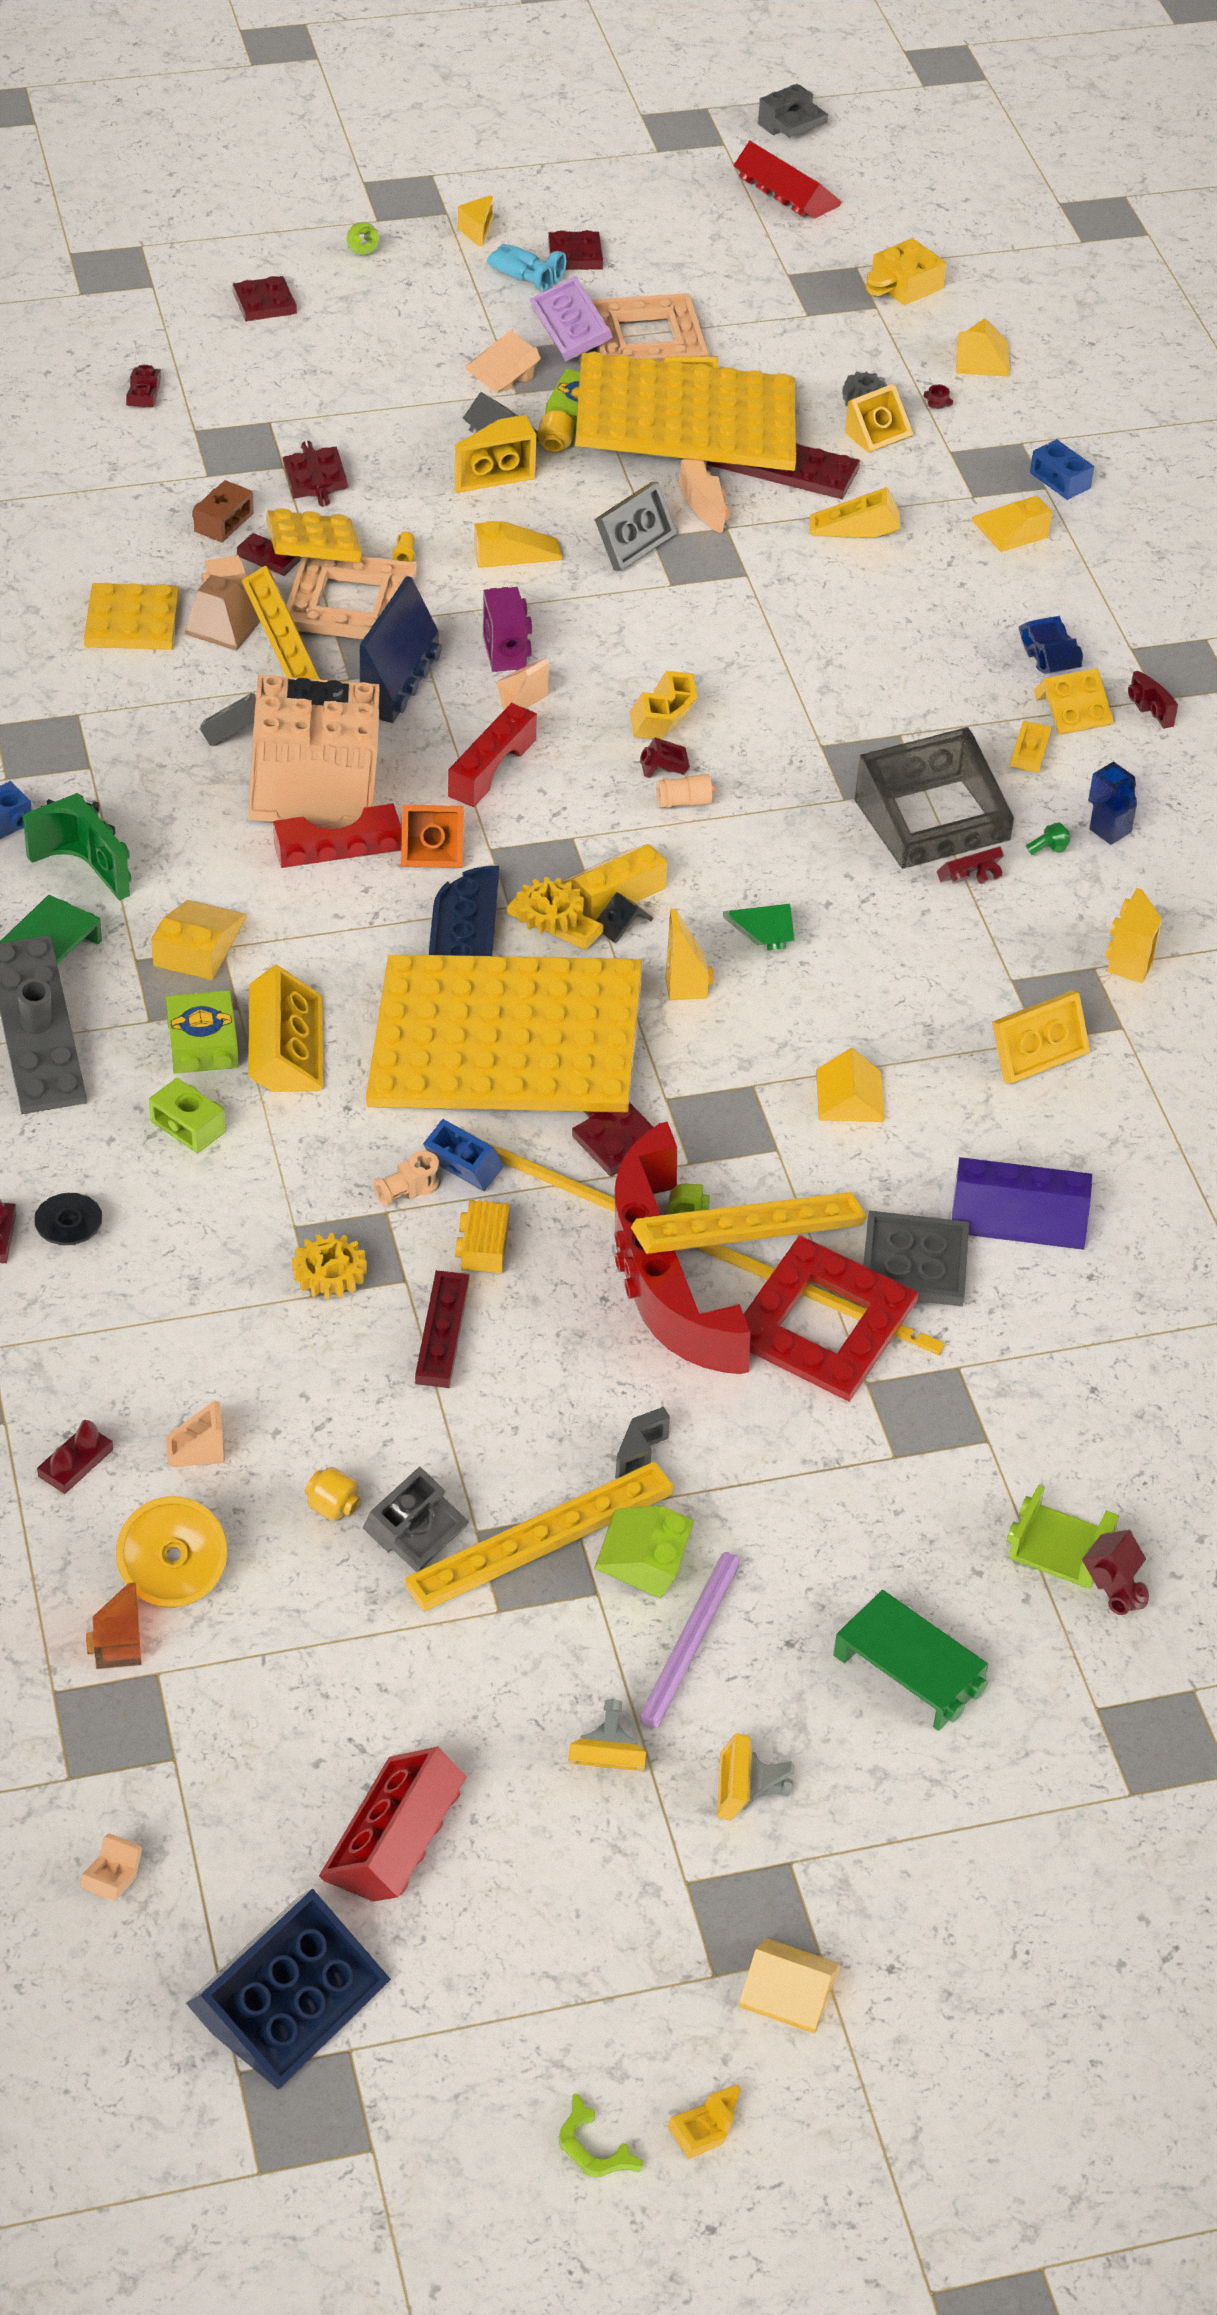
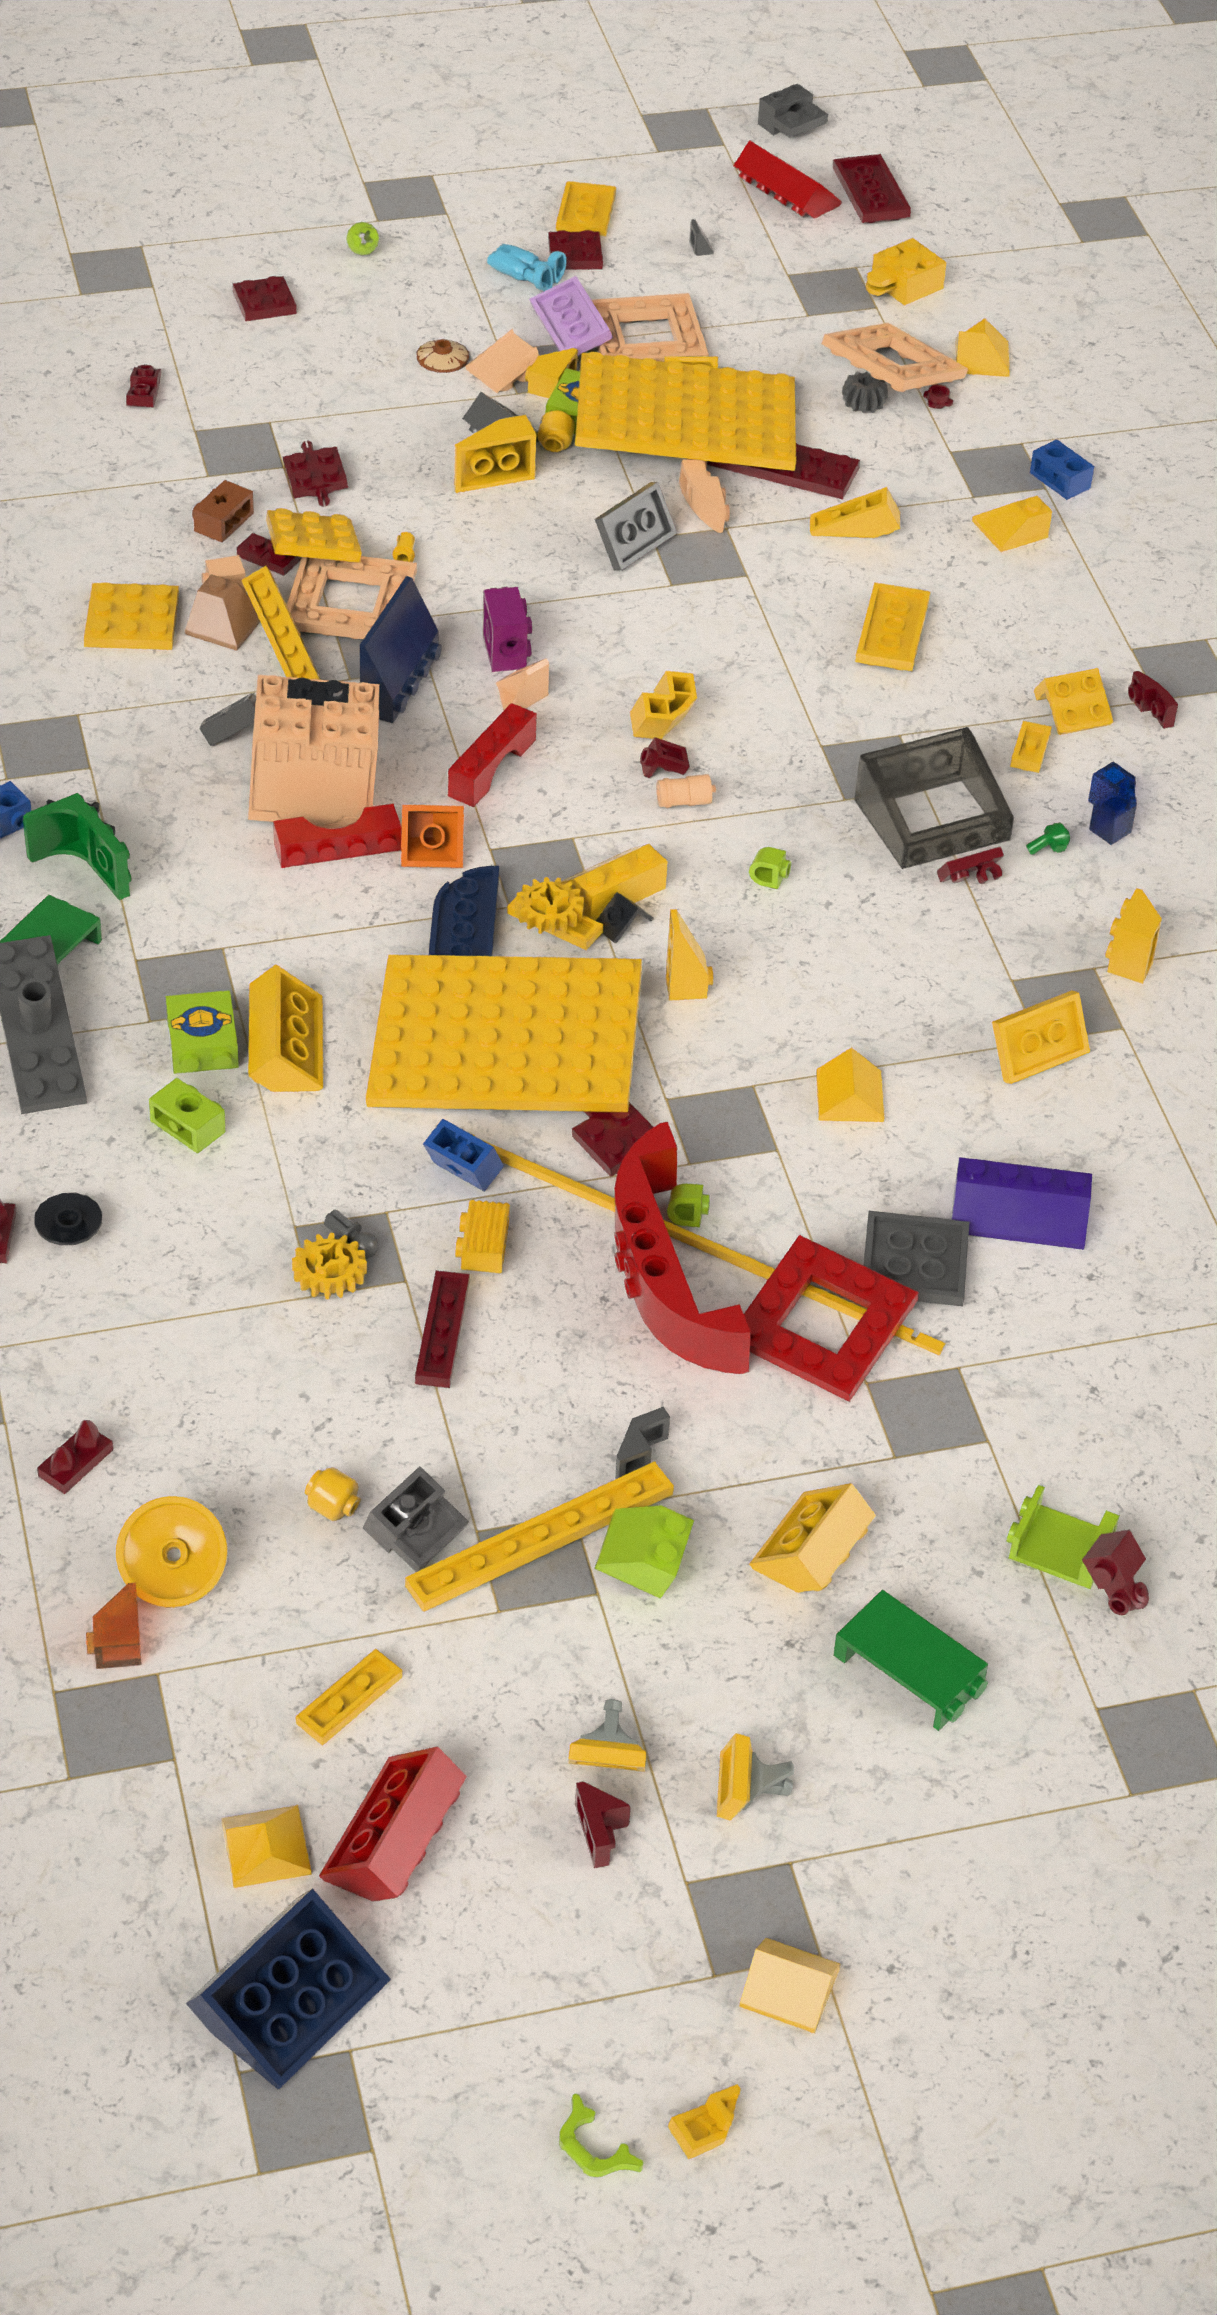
light nougat bracket [80,1834,142,1901] -> none
yellow slope [151,900,246,981] -> none
light nougat slope [166,1400,224,1467] -> none
light nougat connector [373,1151,439,1206] -> none
yellow slope [458,196,493,246] -> none
yellow slope [474,521,562,568] -> none
yellow plate [631,1192,867,1254] -> none
lavender axle [640,1552,740,1728] -> none
green slope [723,904,795,951] -> none
yellow slope [845,384,914,452] -> none
clear blue brick [1018,616,1083,674] -> none
none -> yellow slope [221,1805,311,1888]
none -> yellow tile [296,1649,403,1746]
none -> dark grey axle [324,1210,378,1259]
none -> dish [416,339,469,373]
none -> yellow slope [525,348,578,398]
none -> yellow tile [556,181,616,236]
none -> dark red slope [575,1781,631,1869]
none -> dark grey slope [689,219,714,256]
none -> lime plate [749,847,792,889]
none -> yellow slope [749,1483,876,1593]
none -> light nougat plate [822,323,968,392]
none -> dark red plate [832,154,911,223]
none -> yellow plate [855,582,931,671]

